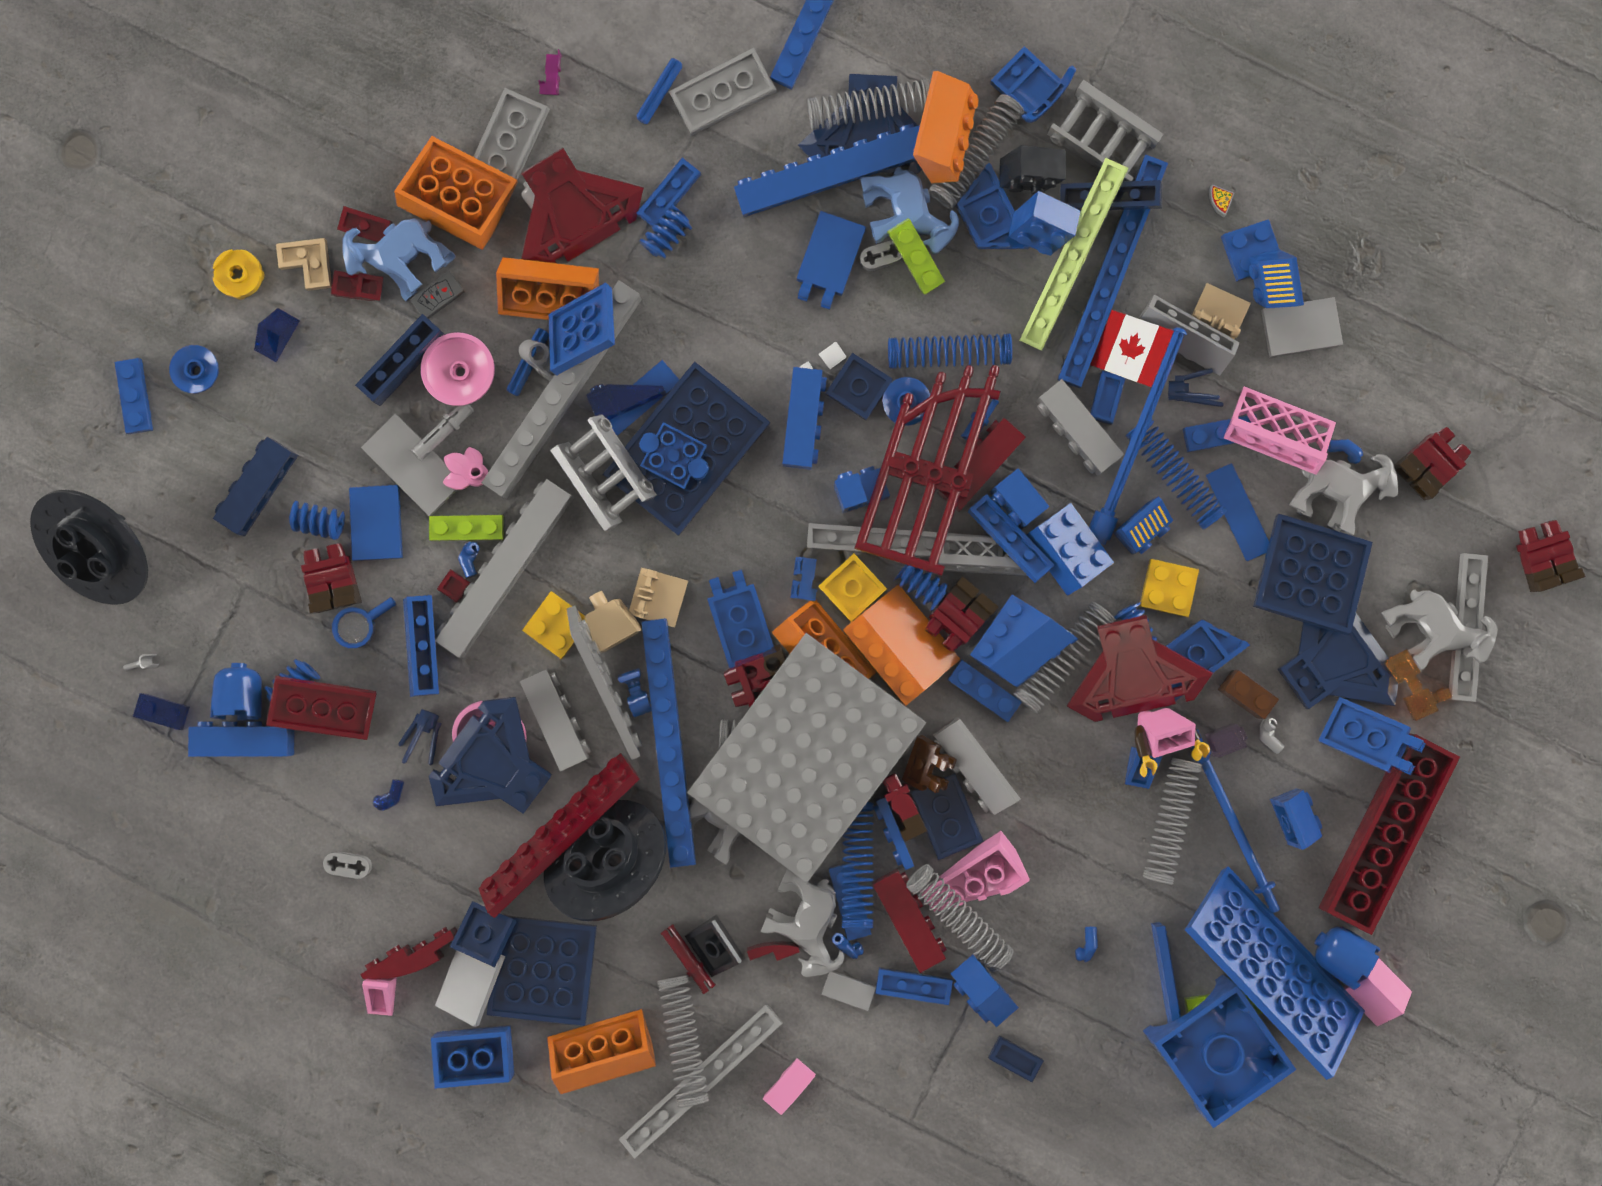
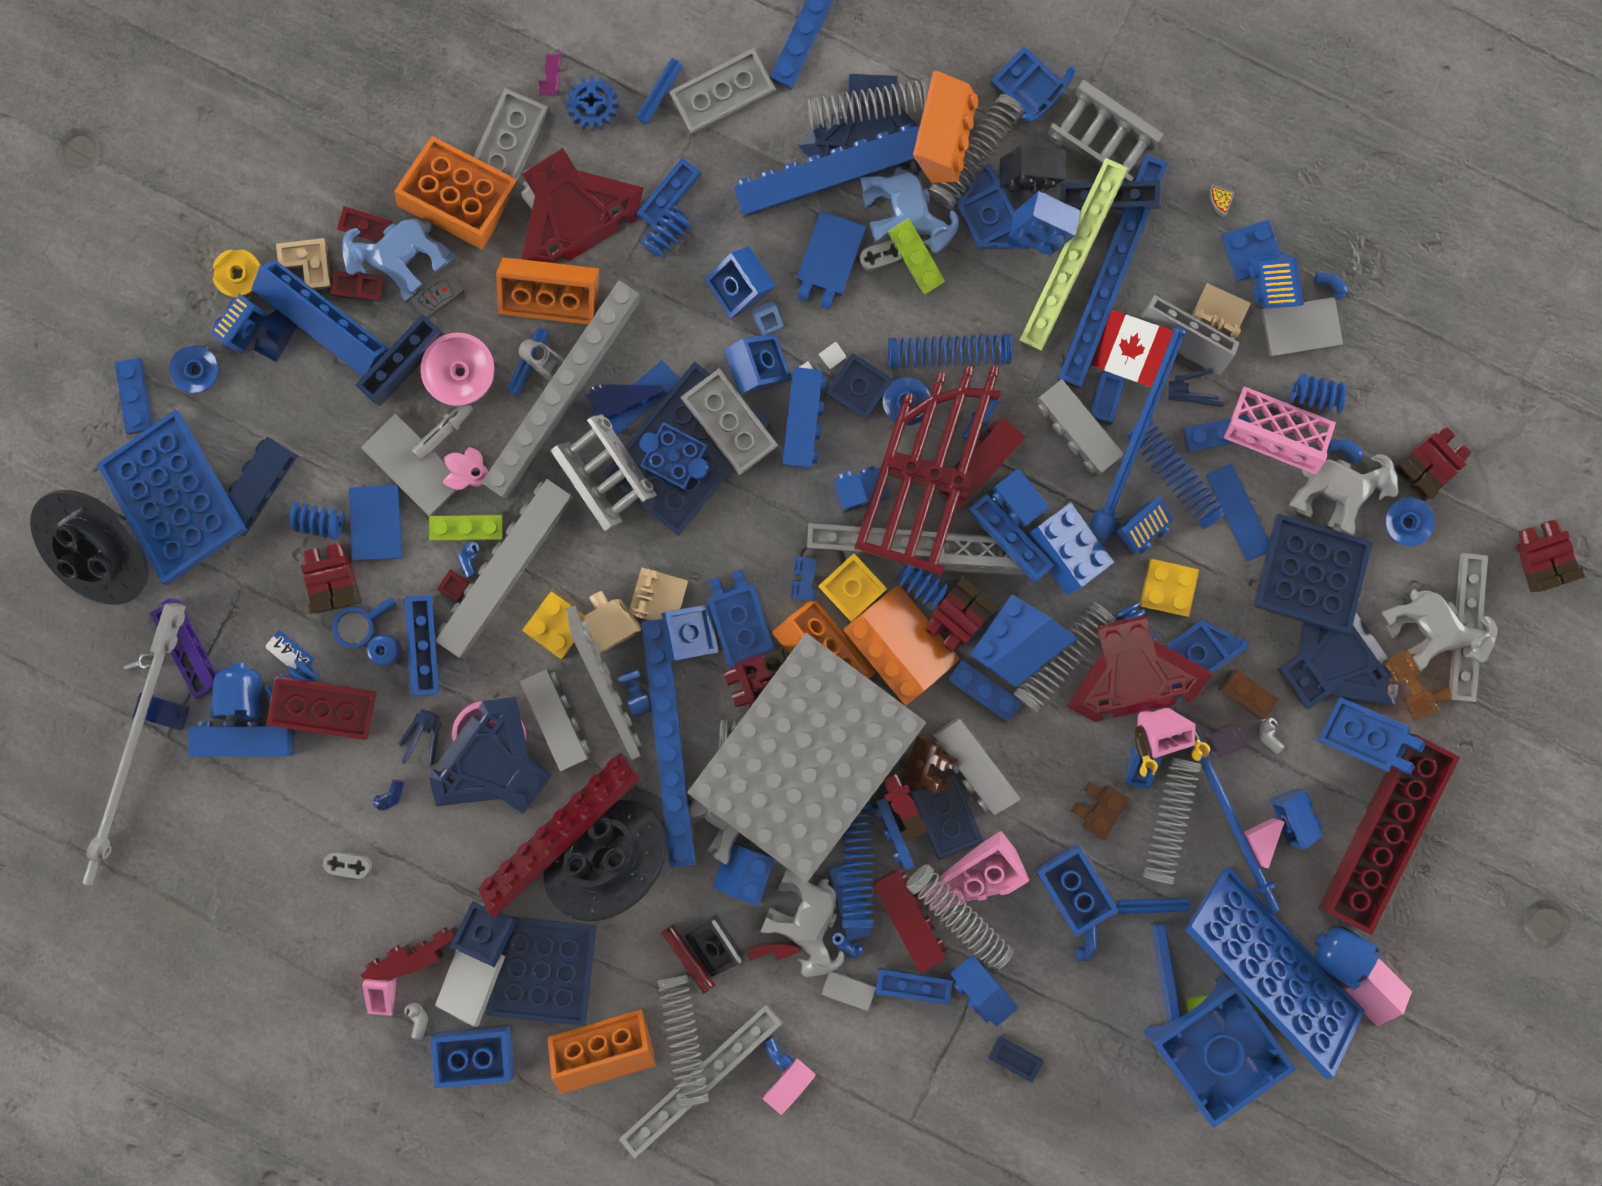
blue plate [549,283,615,376] -> none
none -> light grey bar [82,603,186,885]
none -> blue plate [97,410,247,585]
none -> dark purple fence [150,598,217,699]
none -> blue slope [211,294,270,354]
none -> blue brick [251,260,389,376]
none -> sticker [266,631,314,669]
none -> blue head [366,635,402,667]
none -> light grey arm [404,1003,428,1040]
none -> blue gear [565,76,619,131]
none -> plate [661,605,719,662]
none -> light grey tile [680,368,779,476]
none -> blue slope [704,246,776,319]
none -> blue slope [713,842,774,906]
none -> blue slope [724,334,792,395]
none -> medium blue slope [751,301,784,336]
none -> blue arm [763,1036,793,1070]
none -> blue brick [1034,844,1119,937]
none -> reddish brown plate [1071,782,1130,840]
none -> blue axle [1116,898,1190,914]
none -> bright pink slope [1244,818,1284,868]
none -> blue piece [1290,373,1346,414]
none -> blue arm [1314,272,1348,300]
none -> blue dish [1385,497,1435,546]

